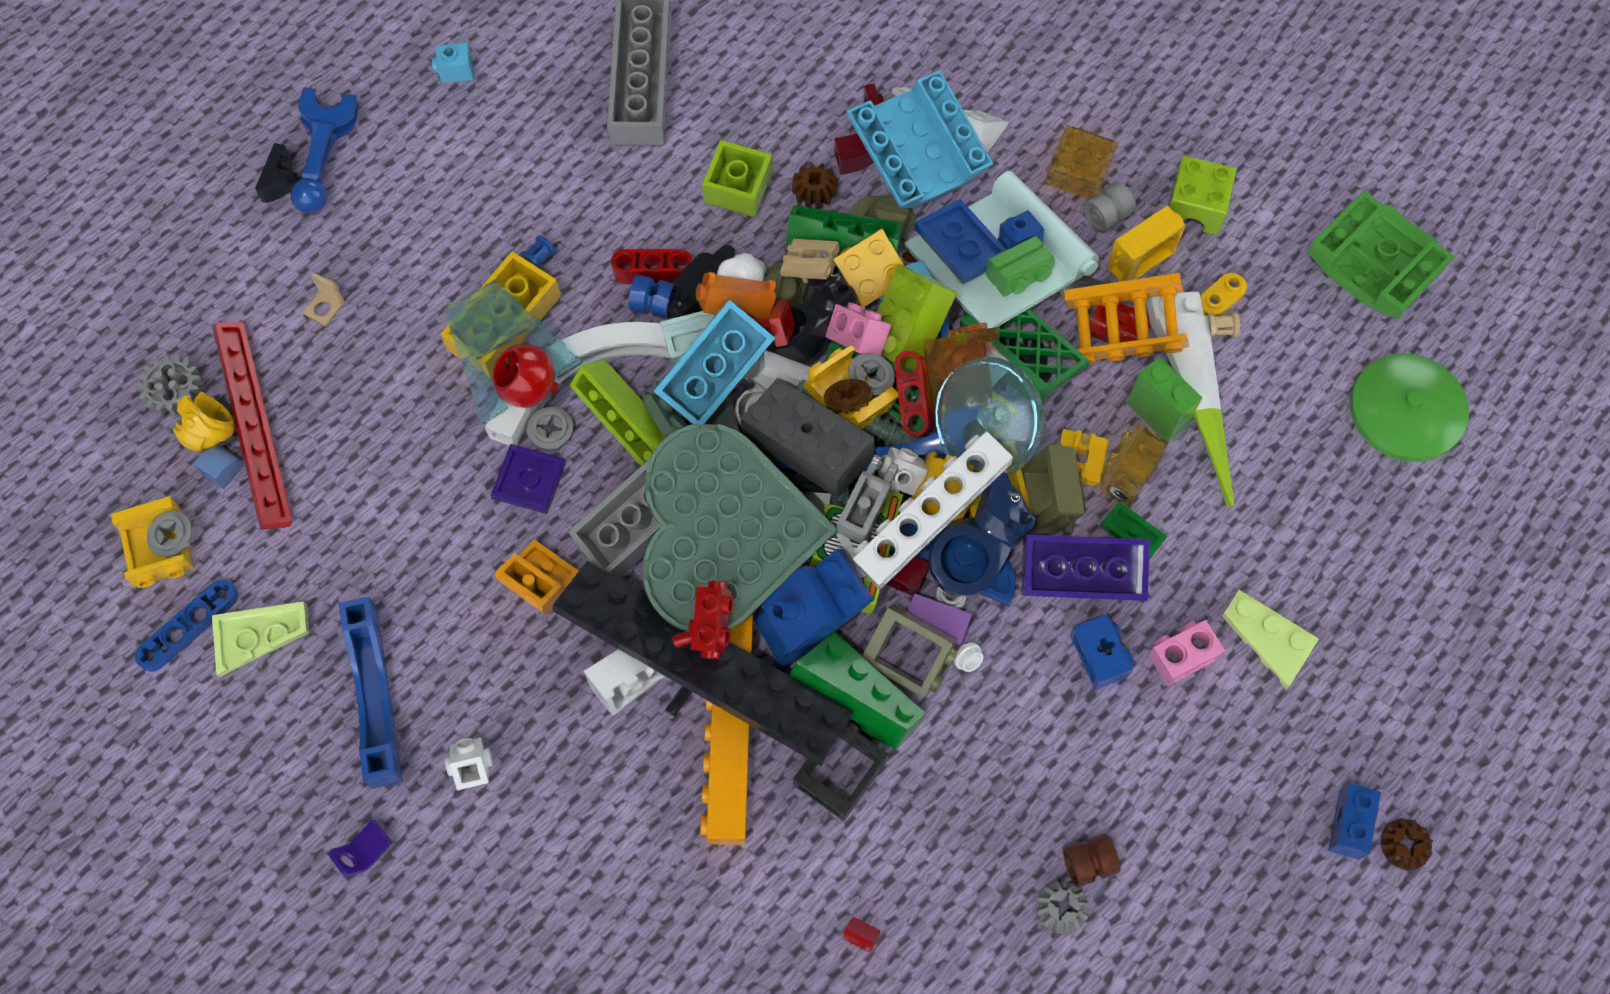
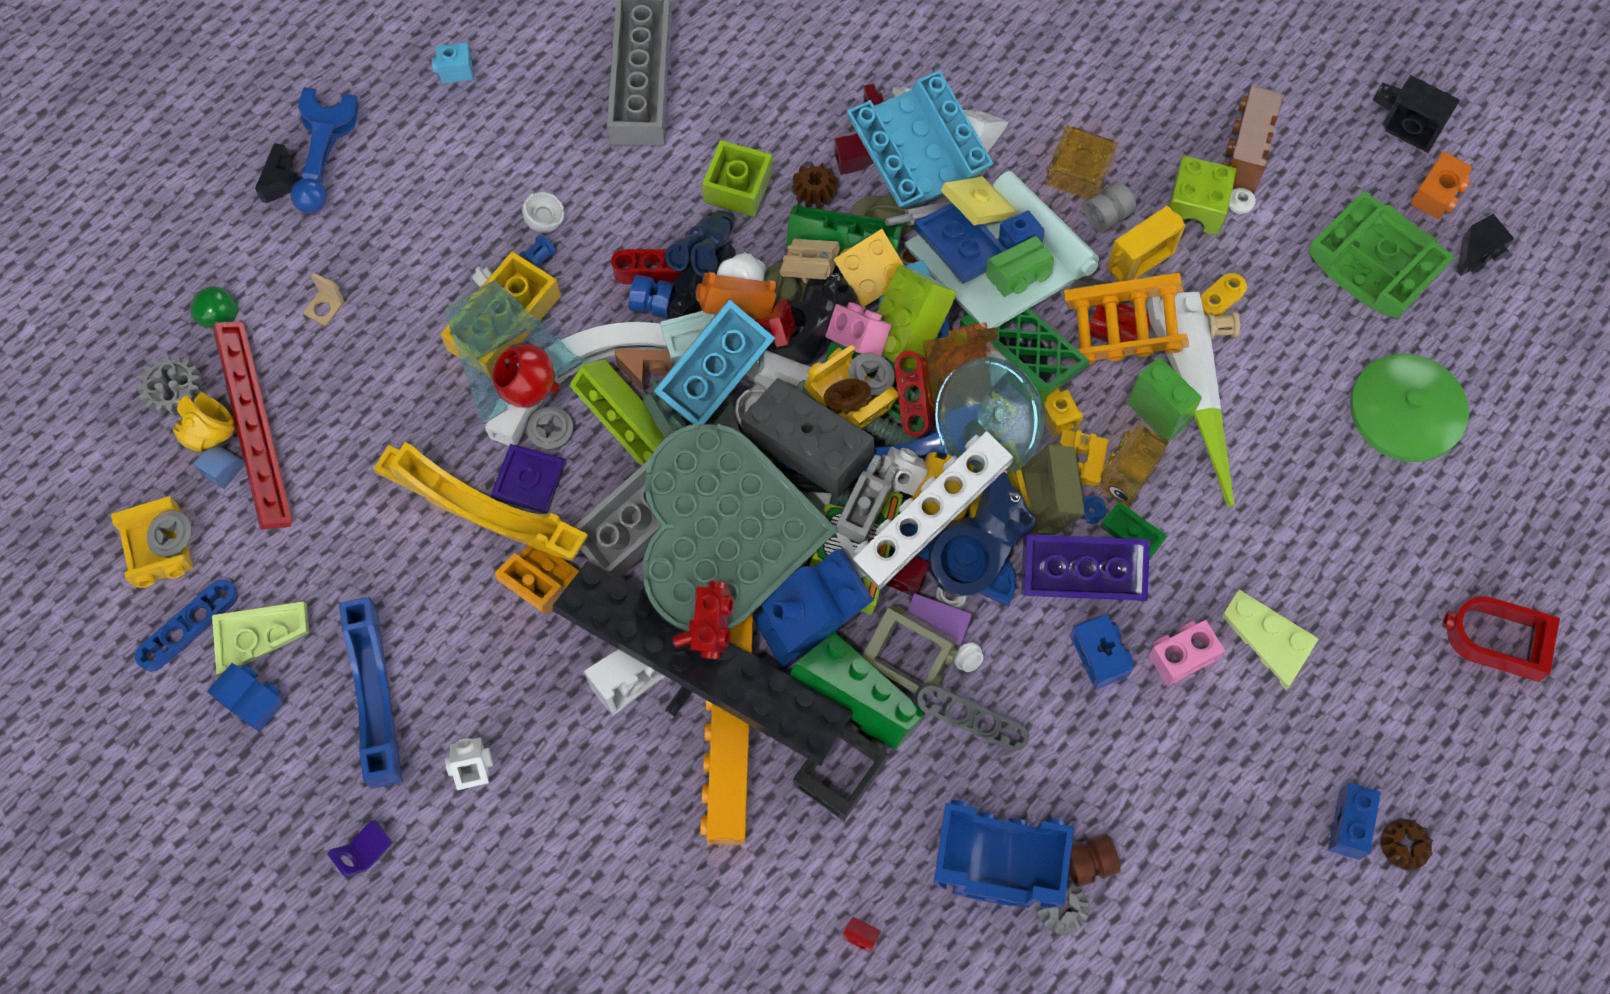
none -> green hair [190,286,239,329]
none -> blue brick [207,663,284,732]
none -> yellow slope [373,442,588,561]
none -> white plate [472,266,493,287]
none -> white hair [522,192,565,234]
none -> nougat slope [615,349,675,391]
none -> dark blue piece [665,210,735,277]
none -> light grey axle [885,200,952,226]
none -> dark grey beam [915,683,1029,751]
none -> blue cylinder [934,800,1074,908]
none -> light yellow plate [941,176,1016,226]
none -> yellow brick [1039,388,1083,437]
none -> blue plate [1080,496,1107,524]
none -> wedge [1222,86,1283,194]
none -> white plate [1229,188,1256,214]
none -> black hinge [1372,75,1460,153]
none -> orange brick [1410,151,1473,220]
none -> red window [1442,596,1560,682]
none -> black slope [1457,213,1515,276]

